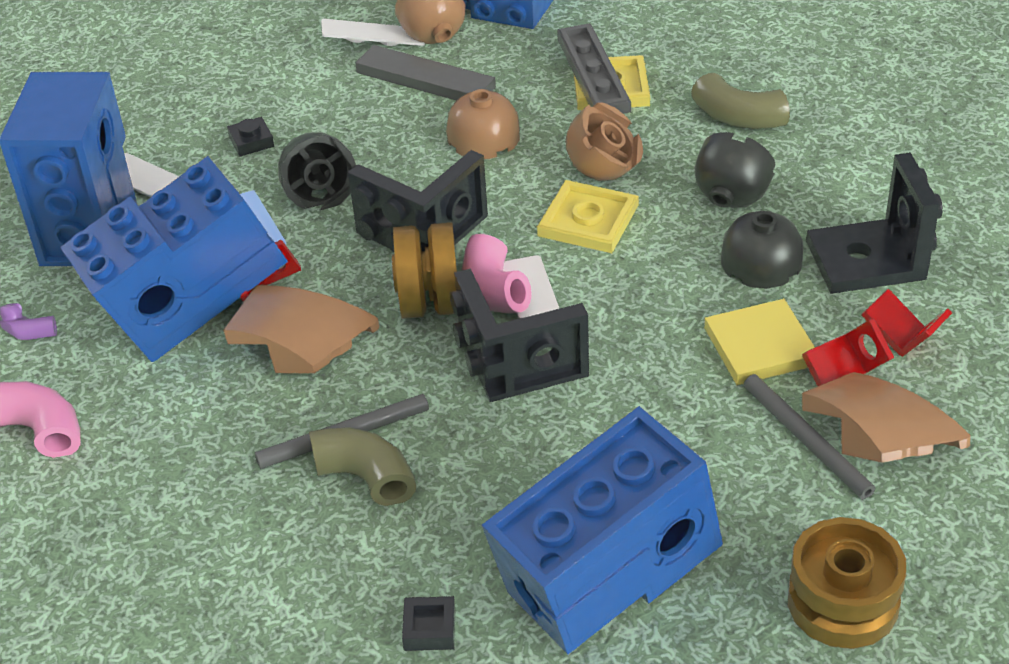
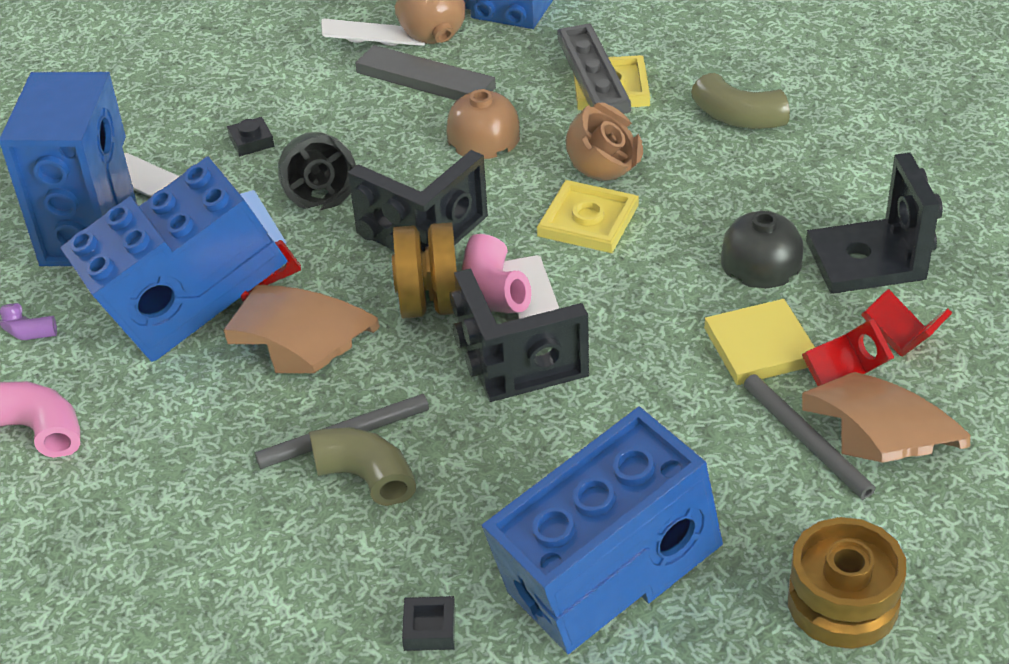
pearl dark grey cylinder [694,132,776,208] -> none

